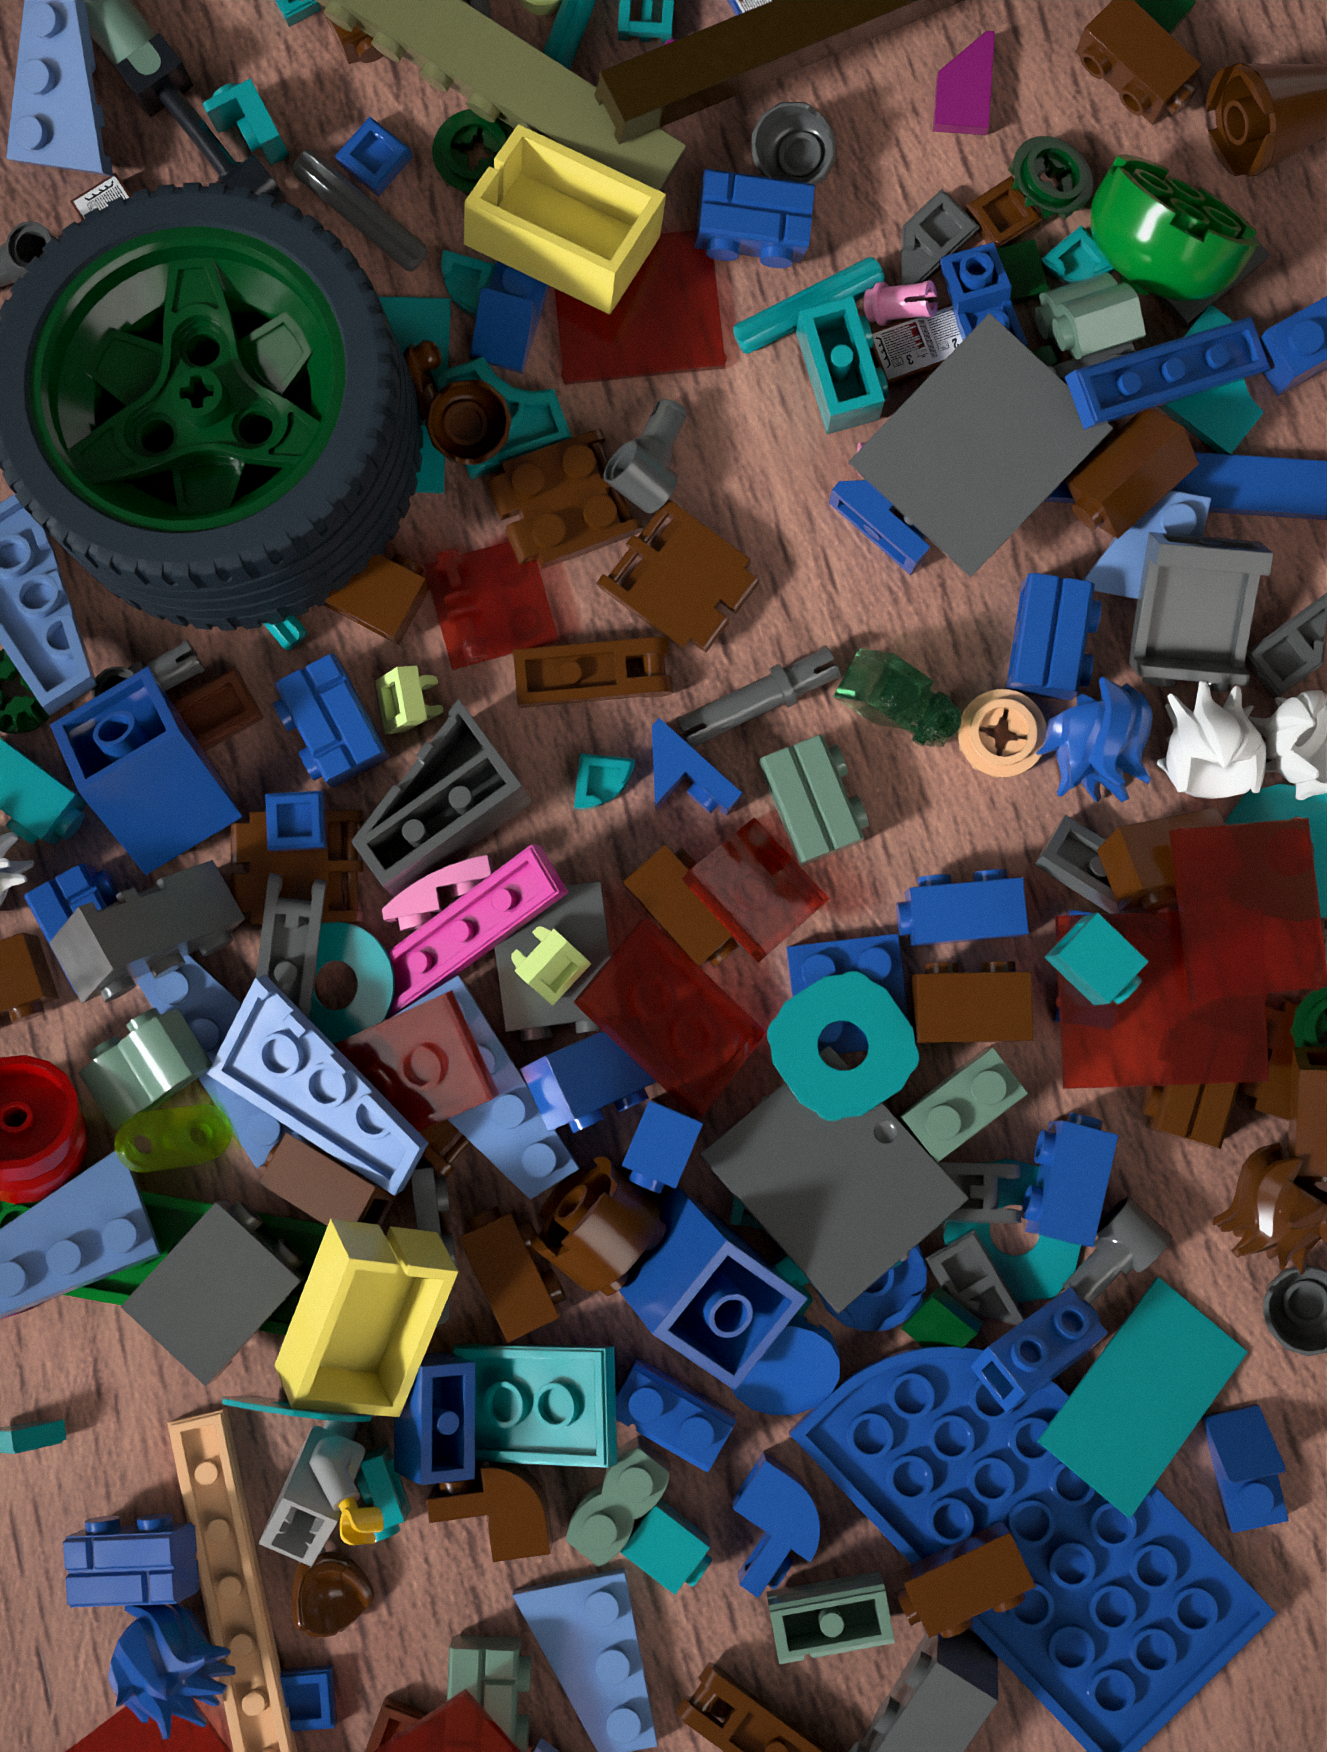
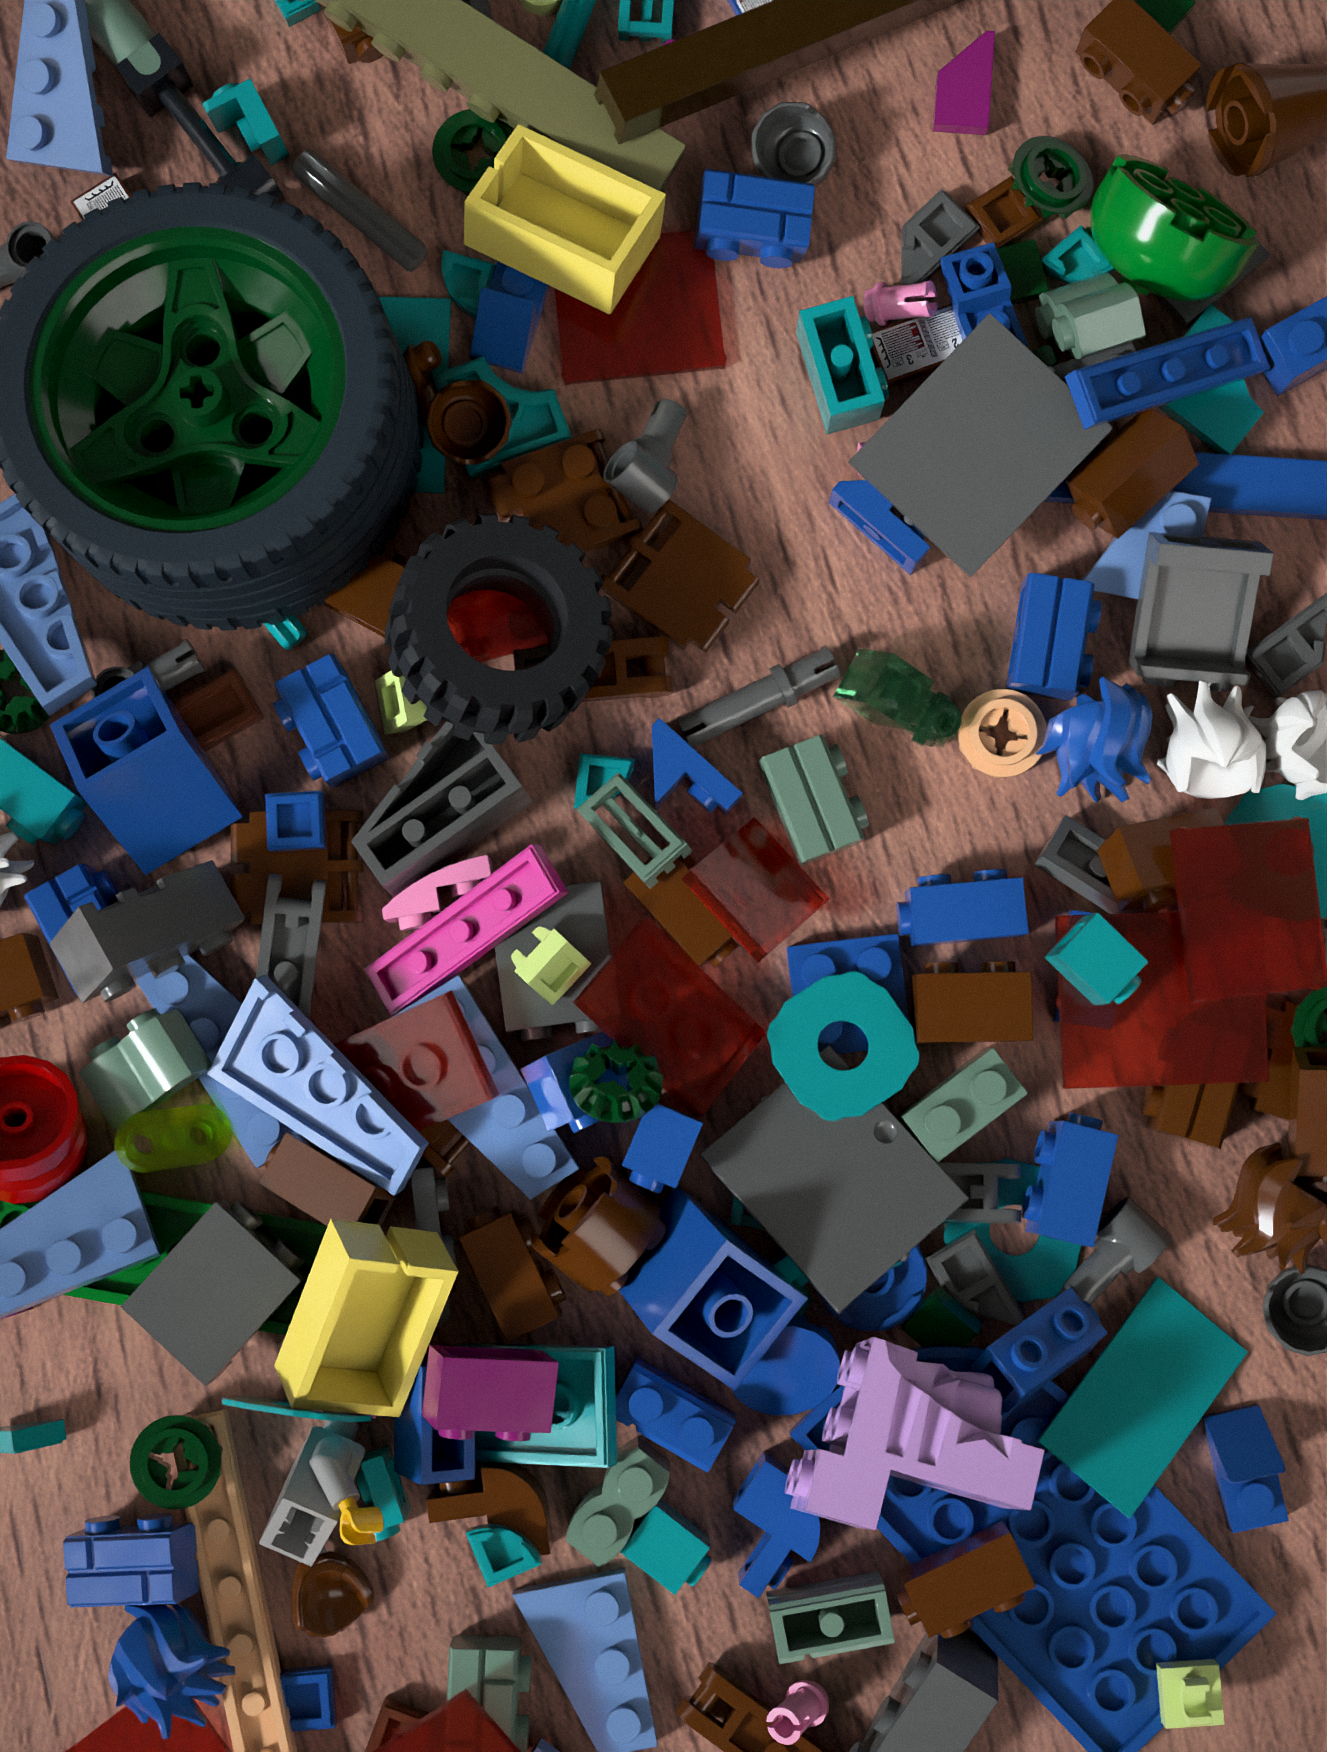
teal gear [310,922,395,1048] -> none
blue tile [335,116,413,197] -> none
teal axle [733,257,885,354] -> none
none -> dark green gear [129,1415,223,1510]
none -> black tyre [385,513,613,745]
none -> magenta brick [422,1345,559,1441]
none -> teal tile [465,1524,543,1588]
none -> dark green gear [569,1038,663,1123]
none -> sand green tile [577,772,693,889]
none -> bright pink pin [767,1680,829,1745]
none -> lavender brick [785,1337,1044,1530]
none -> yellowish green tile [1156,1659,1224,1729]

